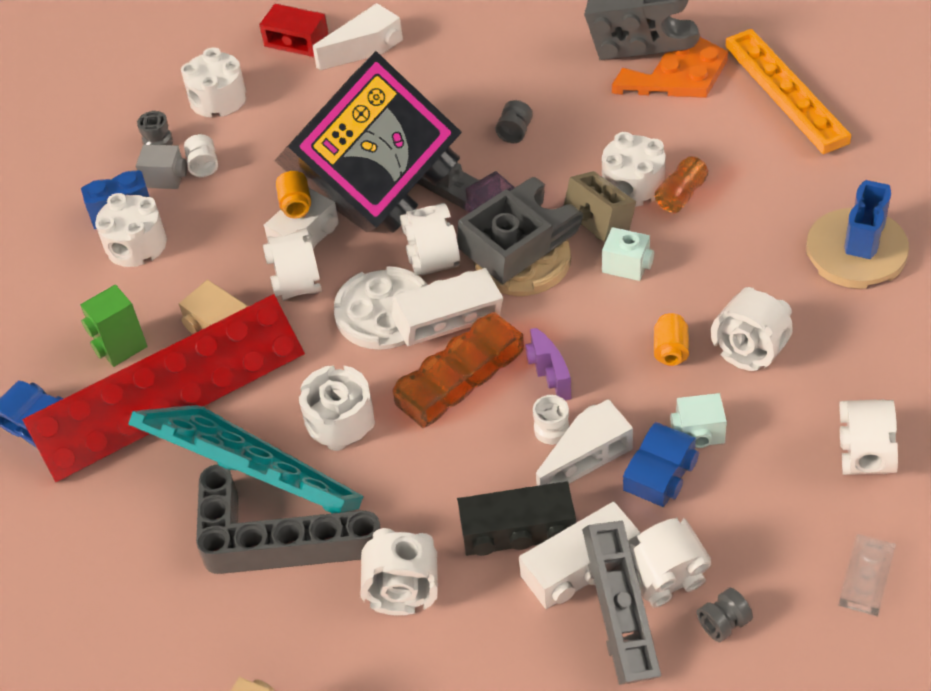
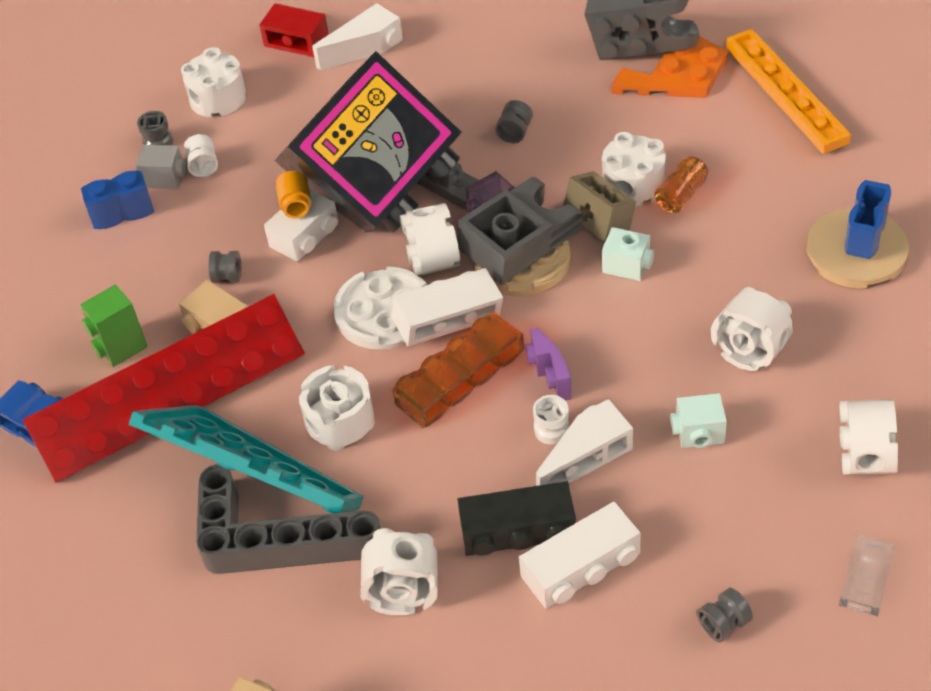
white brick [95,193,167,267] -> none
white brick [263,228,322,301] -> none
hinge [582,520,661,685] -> none
blue brick [623,422,699,507] -> none
white brick [629,518,711,608] -> none
light orange brick [654,313,689,366] -> none
none -> dark grey wheel [208,251,242,283]

